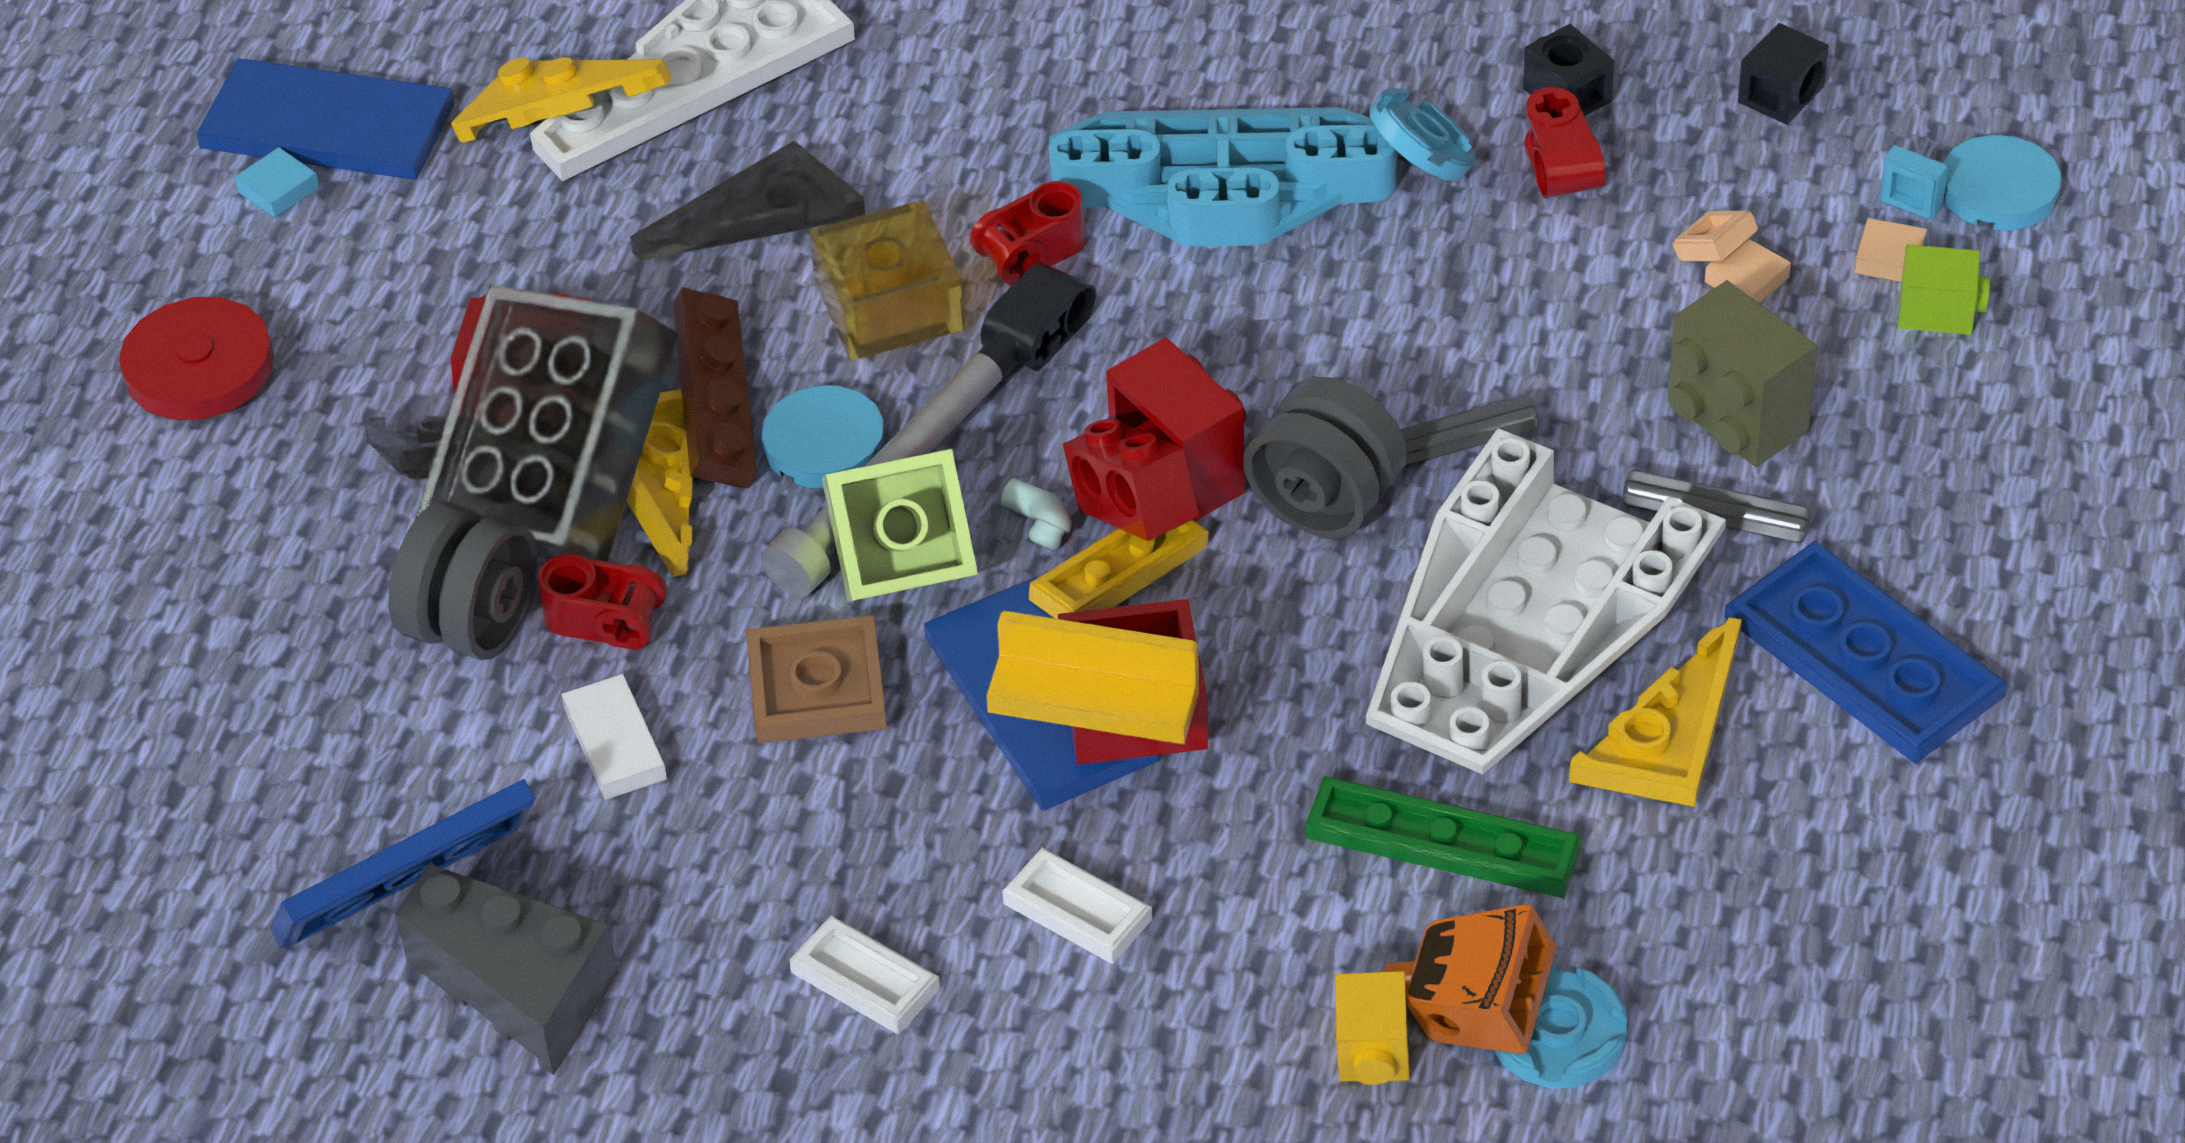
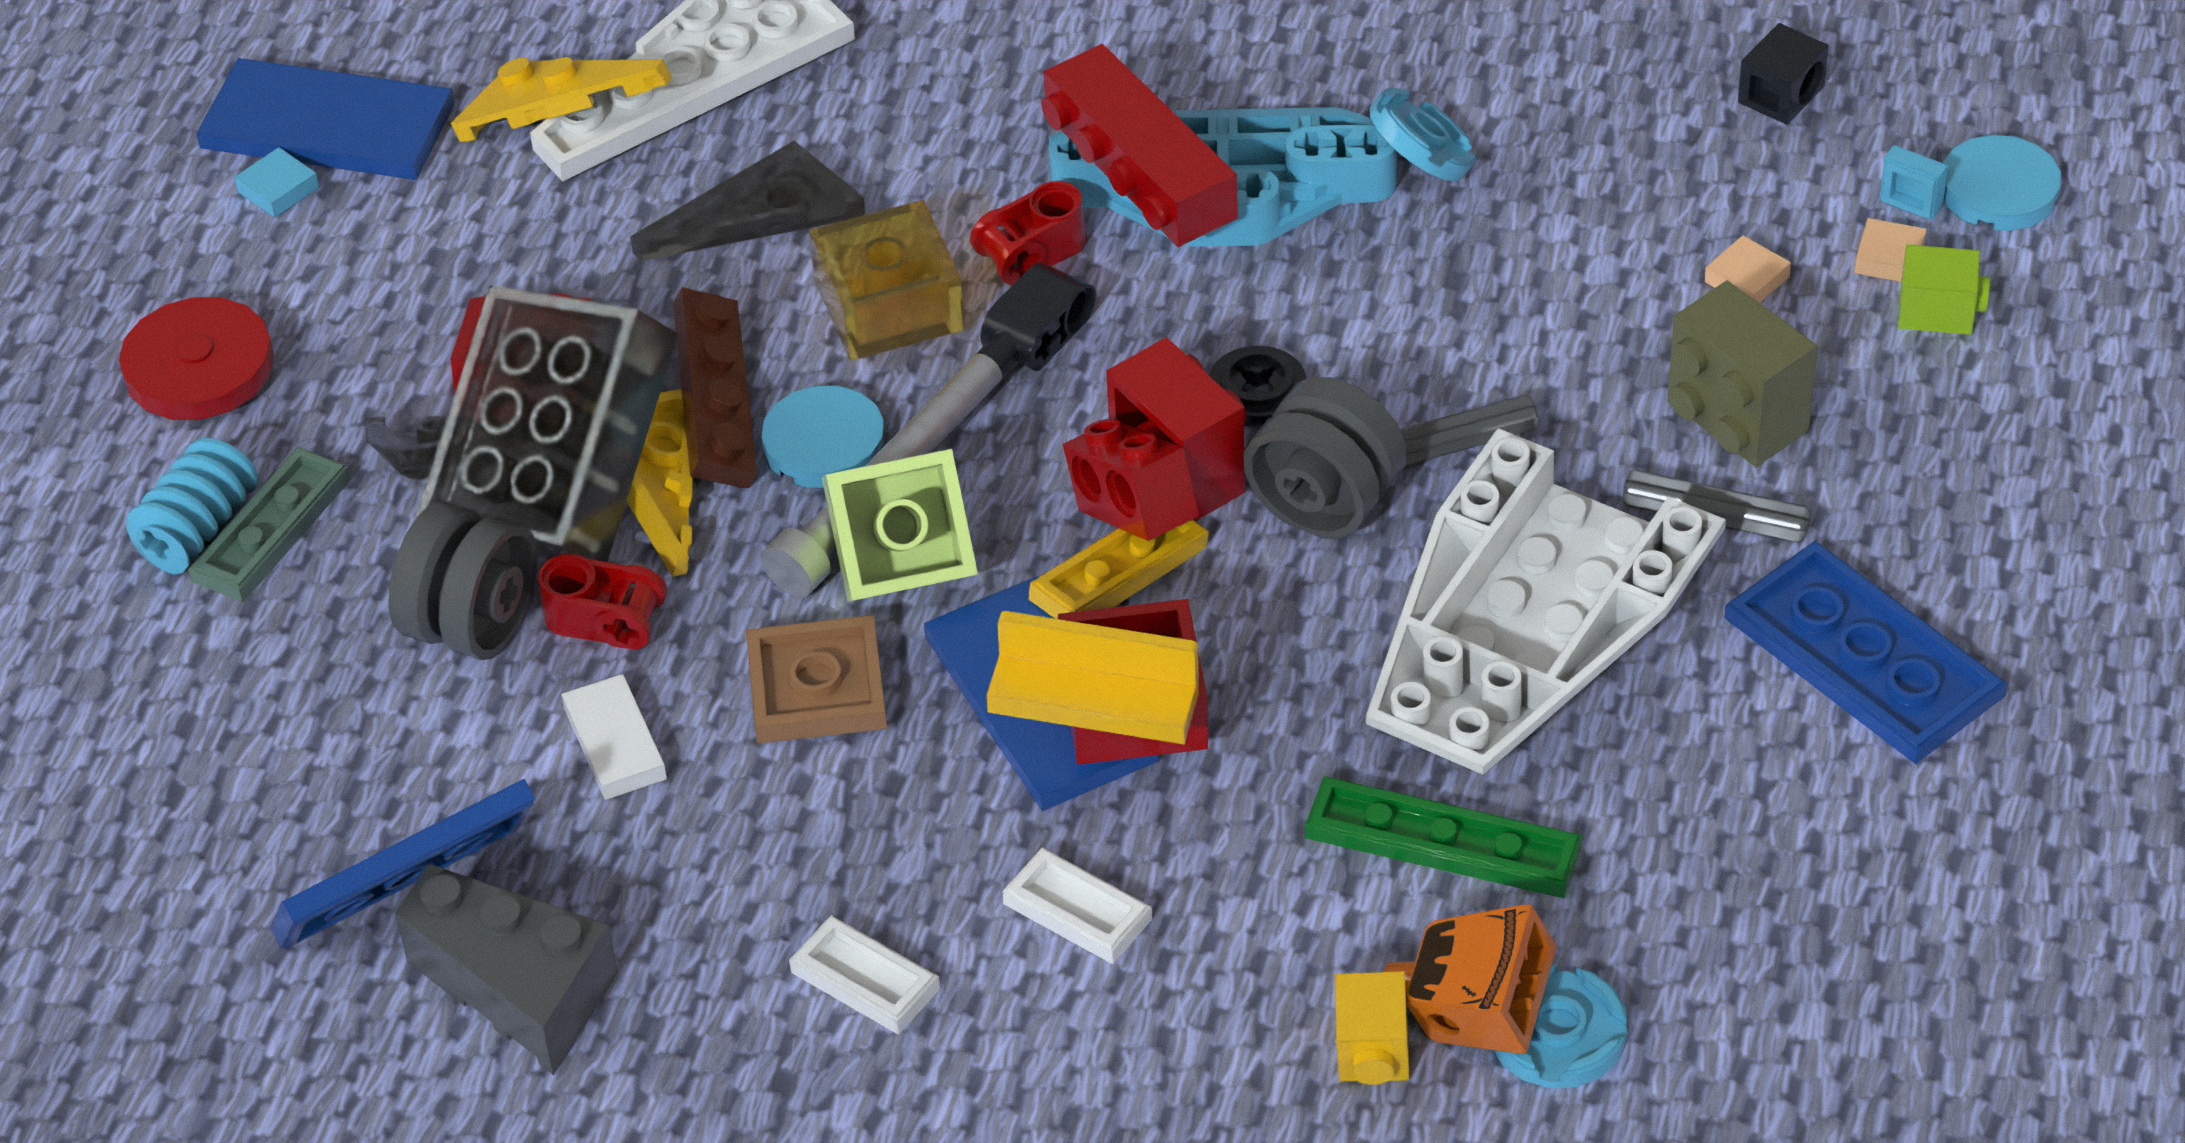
light aqua arm [1001,478,1072,550] -> none
black brick [1523,24,1614,116] -> none
red piece [1524,87,1605,199] -> none
yellow wing [1569,617,1742,807] -> none
light nougat tile [1672,210,1759,261] -> none
none -> medium azure piece [126,437,258,575]
none -> sand green tile [189,447,351,603]
none -> red brick [1041,43,1238,248]
none -> black gear [1209,346,1306,426]

